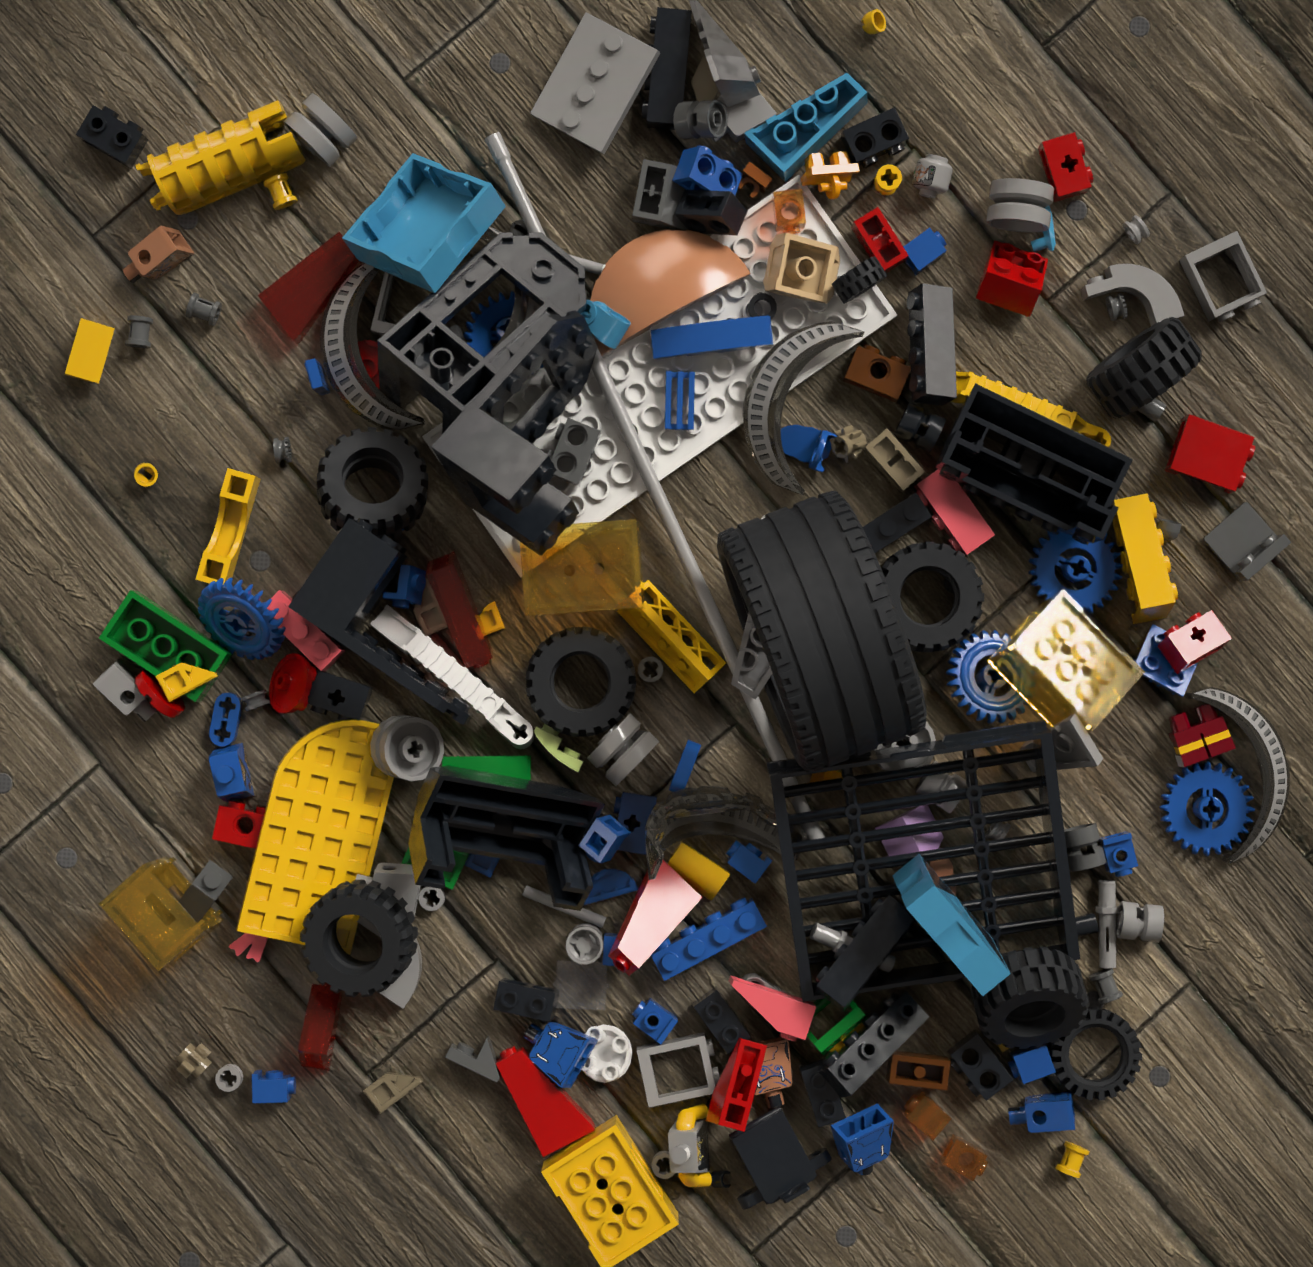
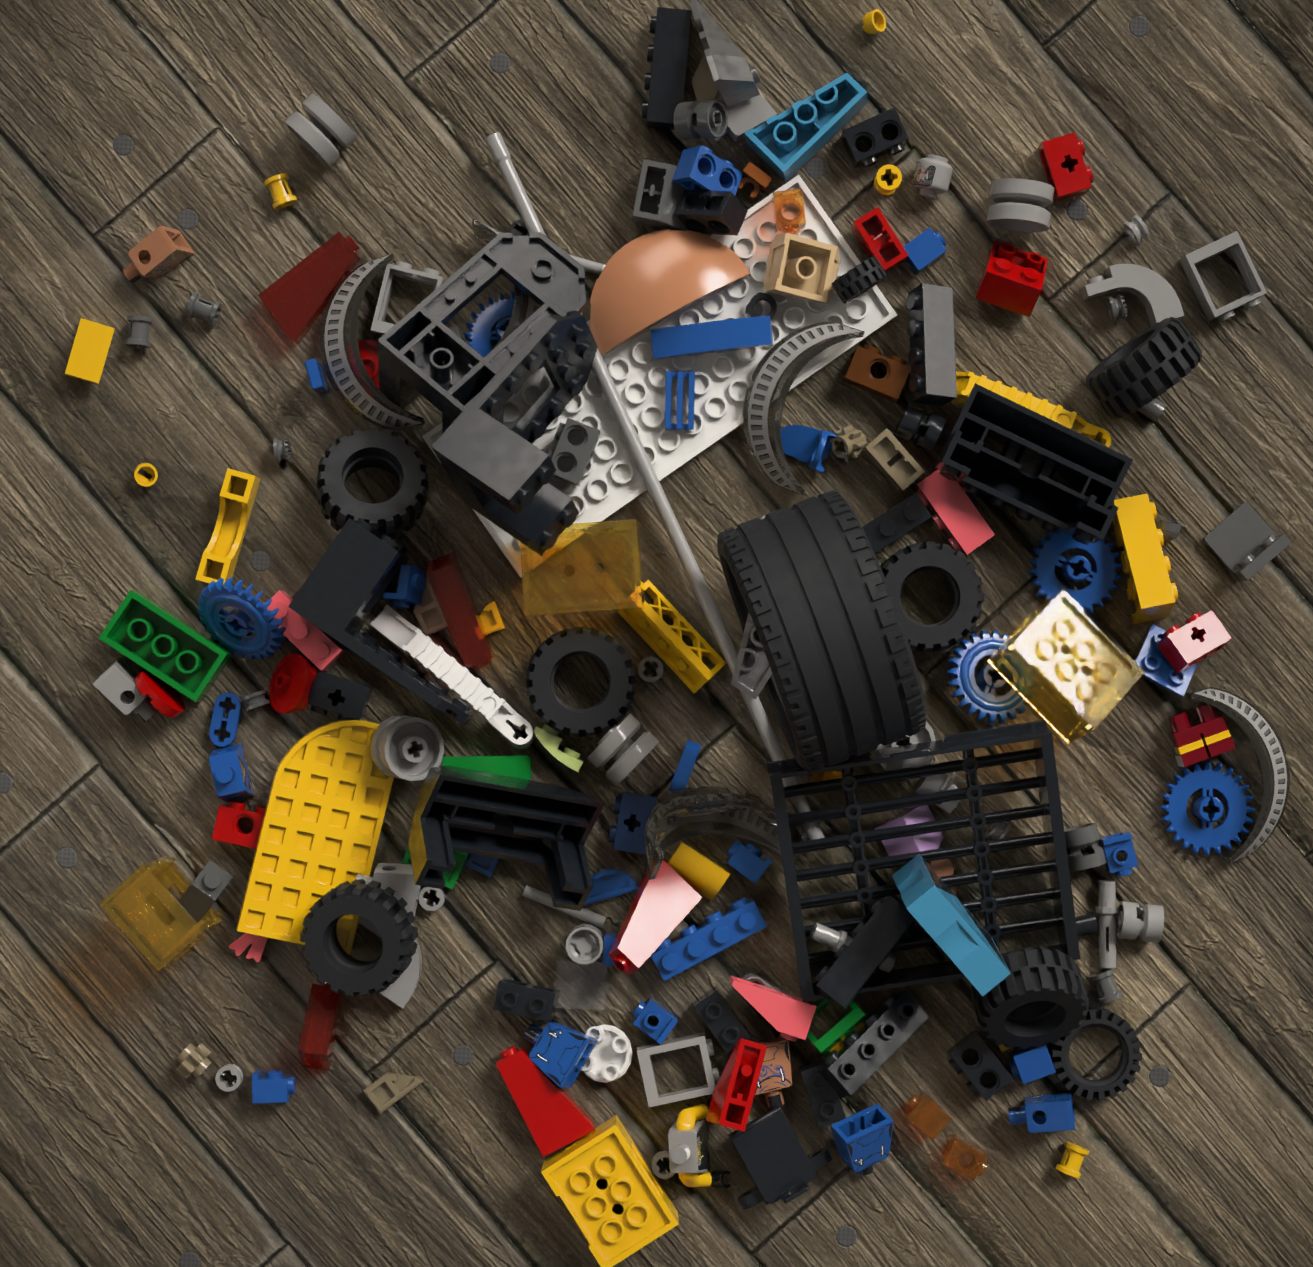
black brick [76,105,148,169] -> none
yellow piece [135,100,305,215] -> none
yellow tile [155,663,218,702] -> none
dark azure tile [342,153,506,293] -> none
dark grey slope [445,1035,501,1082] -> none
light grey plate [530,12,660,155] -> none
blue brick [579,815,631,863] -> none
dark azure piece [581,299,631,349] -> none
light orange hips [800,151,859,200] -> none
reddish brown brick [886,1050,951,1090] -> none
light grey wing [1019,713,1103,772] -> none
dark azure bar [1031,206,1056,252] -> none
red panel [1165,414,1255,494] -> none

